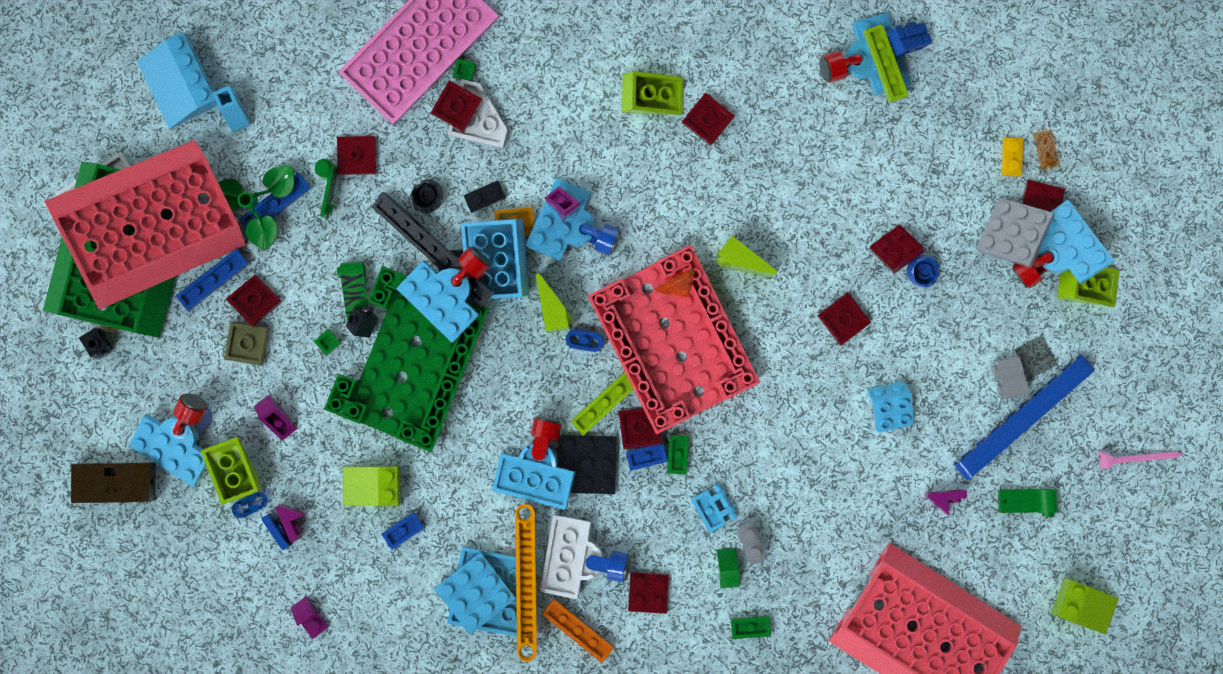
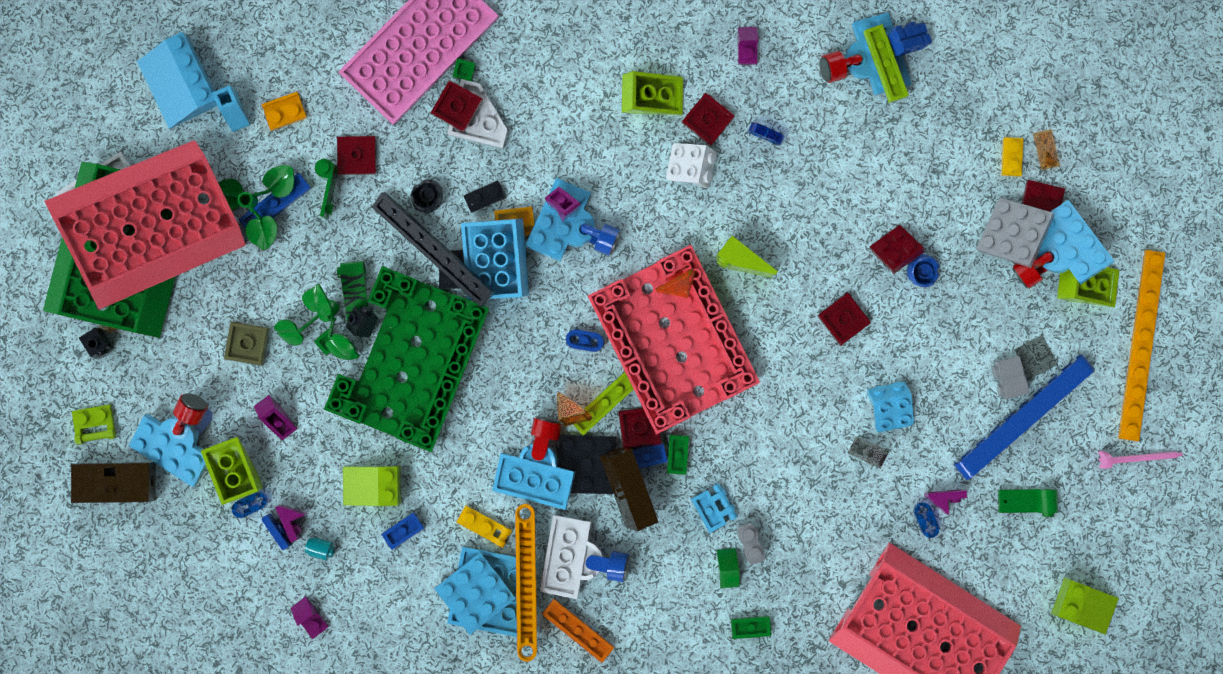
blue plate [176,249,249,311] -> none
dark red plate [226,275,282,328] -> none
medium azure plate [396,247,491,343] -> none
lime slope [536,273,573,333] -> none
dark red plate [628,572,669,614] -> none
none -> lime plate [71,405,116,445]
none -> light orange plate [261,92,307,131]
none -> green plant [274,284,360,360]
none -> teal brick [305,537,335,561]
none -> yellow plate [456,505,513,548]
none -> clear orange slope [556,392,593,426]
none -> dark brown brick [599,447,659,531]
none -> white bracket [666,143,716,188]
none -> magenta slope [738,27,759,65]
none -> clear blue beam [748,122,785,146]
none -> clear smoke slope [848,436,889,469]
none -> clear blue beam [913,502,939,538]
none -> light orange plate [1118,250,1165,442]

